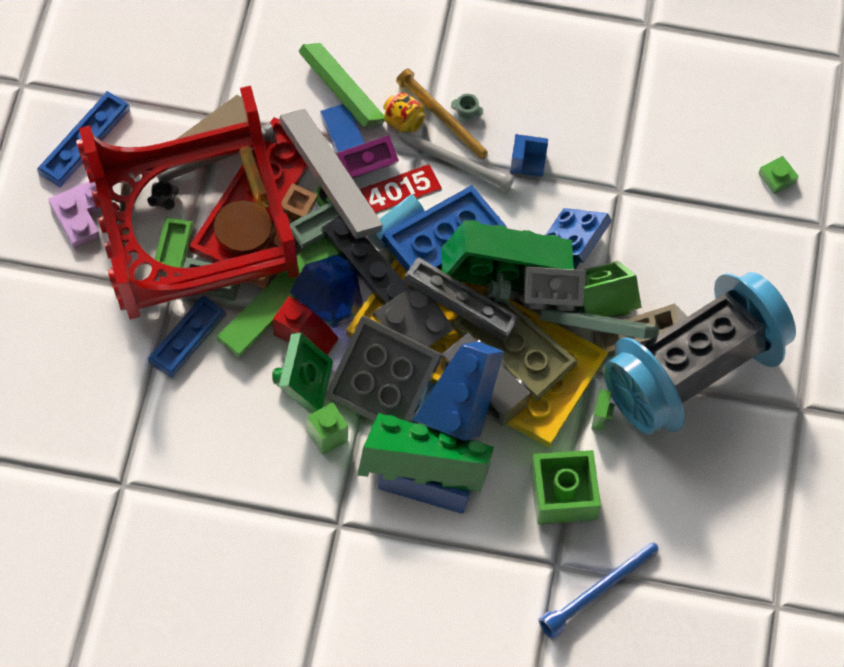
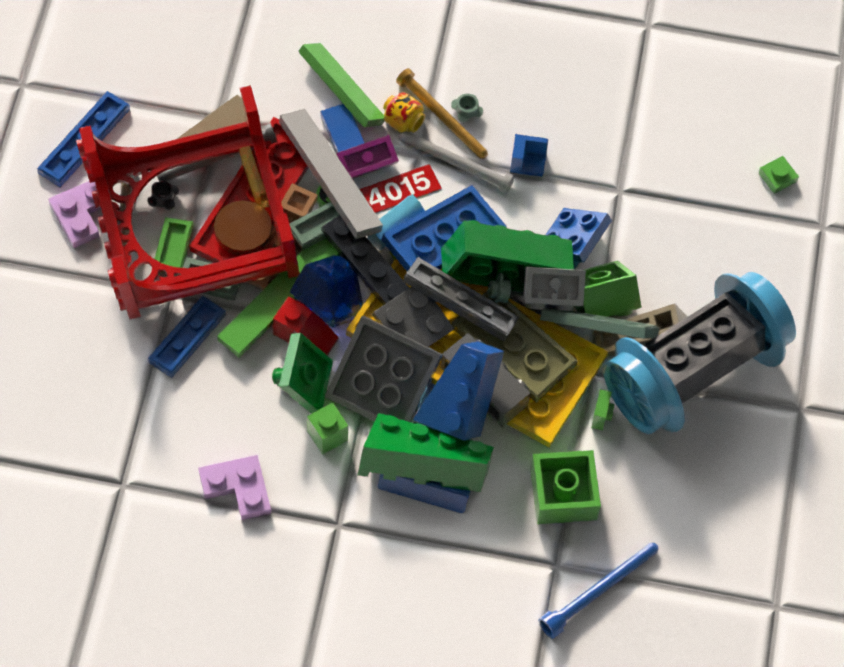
none -> lavender plate [198,455,271,520]

